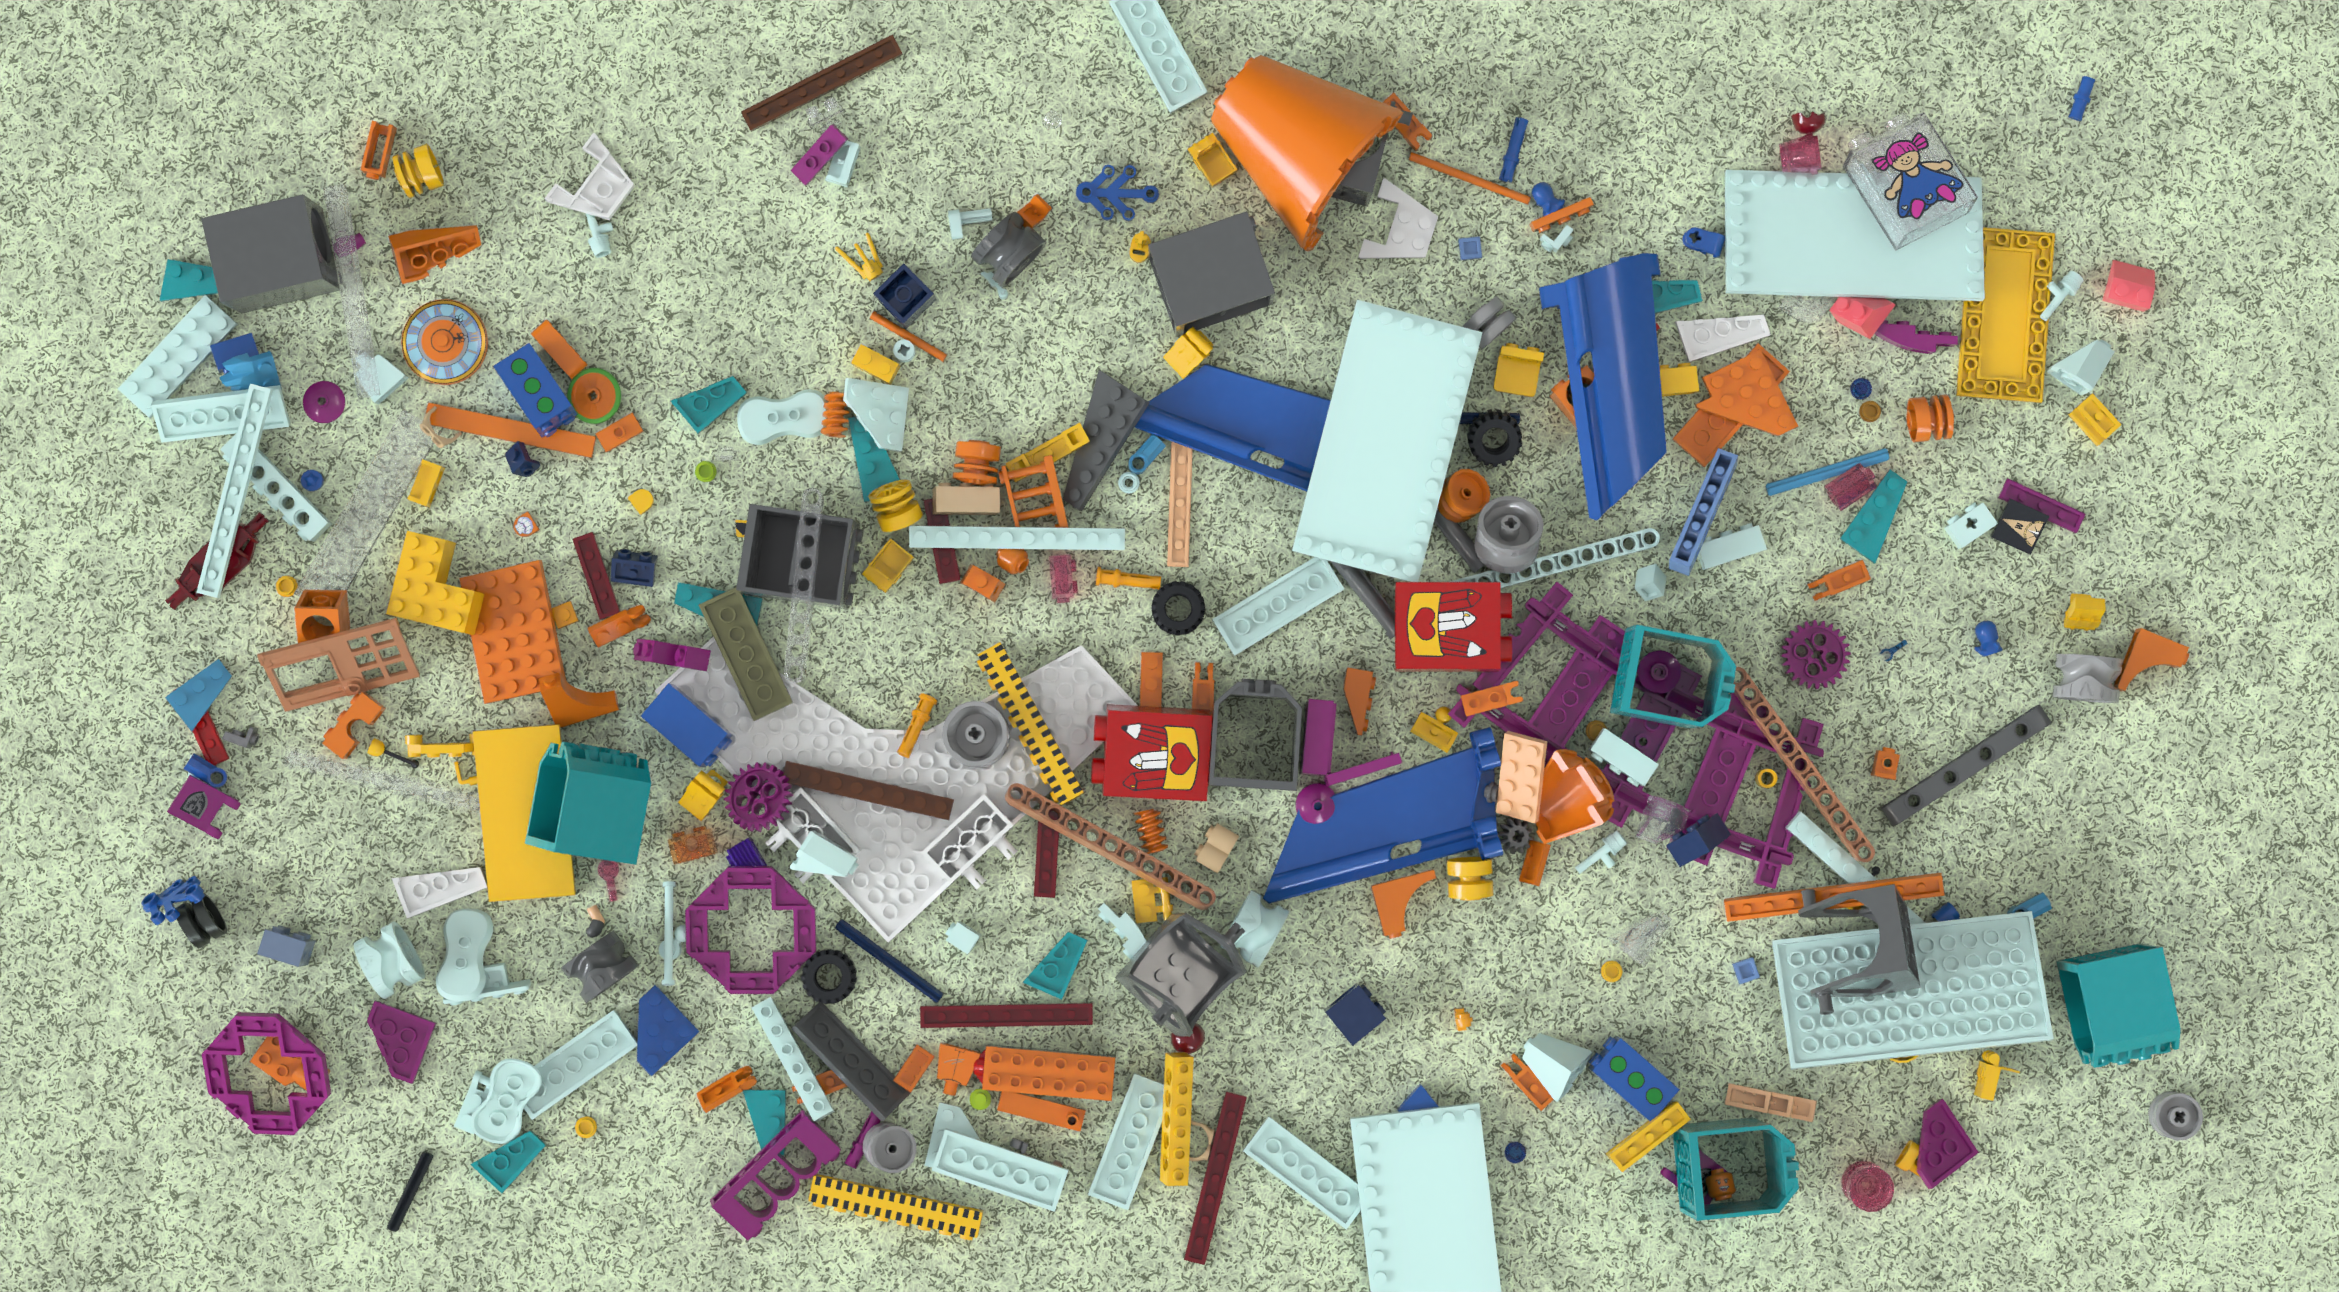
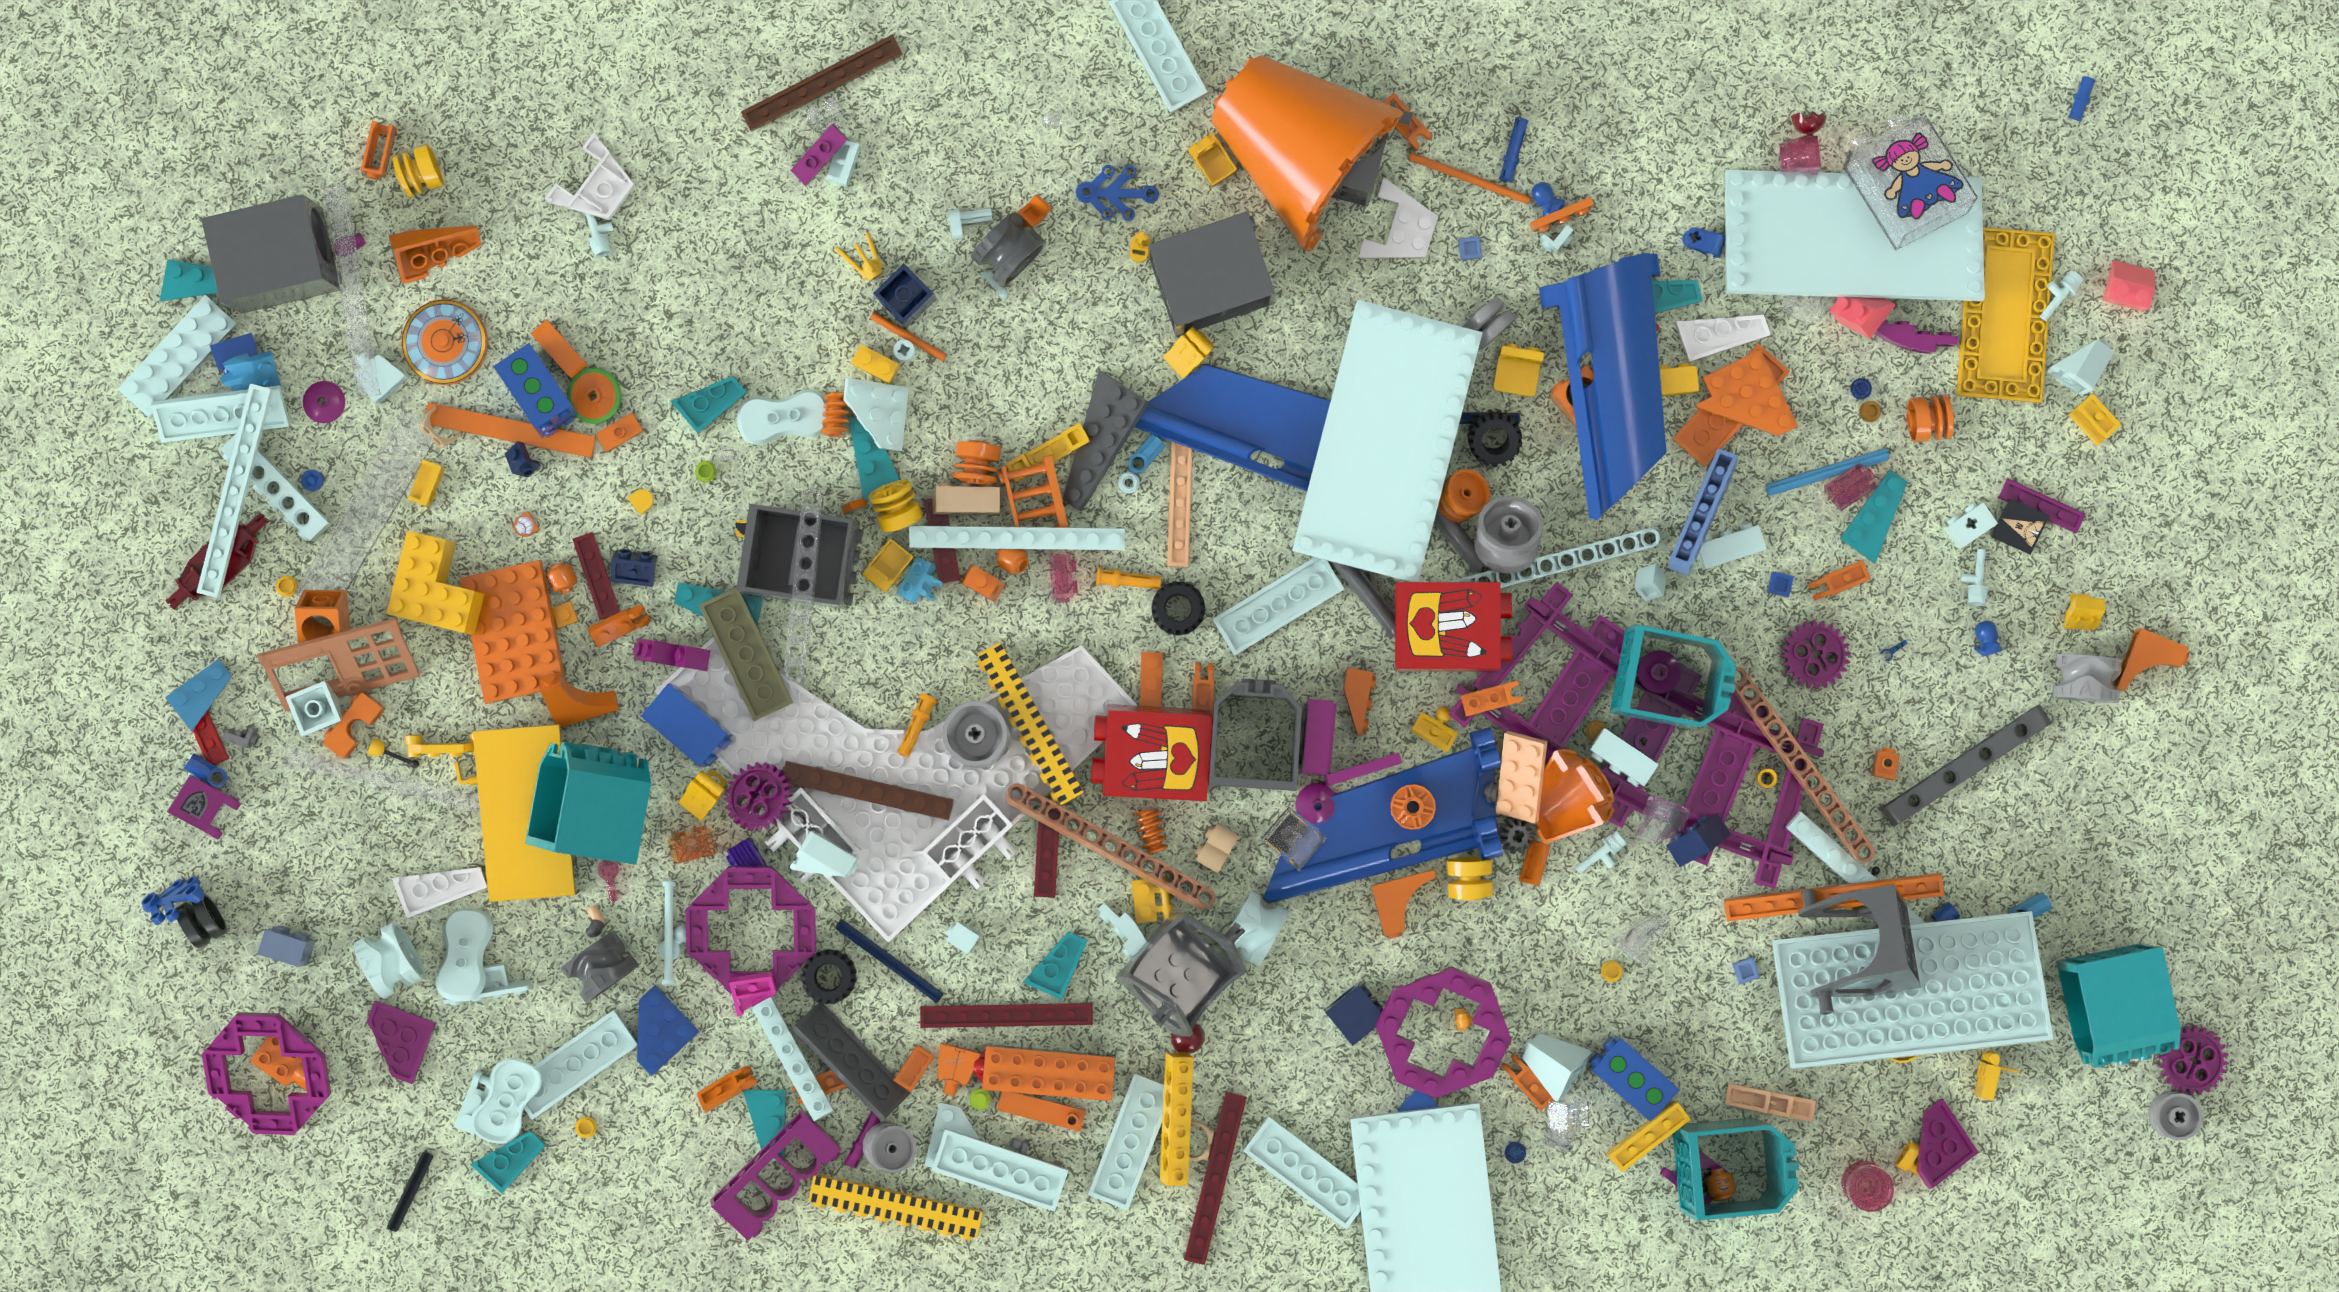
none -> light aqua slope [286,681,342,737]
none -> orange head [546,562,577,595]
none -> dark pink wing [729,971,776,1016]
none -> orange tile [841,498,868,515]
none -> medium azure plate [896,556,943,604]
none -> clear slope [1261,807,1327,871]
none -> magenta plate [1375,966,1512,1098]
none -> orange wheel [1390,784,1436,830]
none -> clear wheel [1543,1125,1577,1152]
none -> clear brick [1549,1100,1589,1134]
none -> blue plate [1767,571,1794,598]
none -> light aqua piece [1961,549,1989,606]
none -> magenta gear [2157,1025,2229,1096]

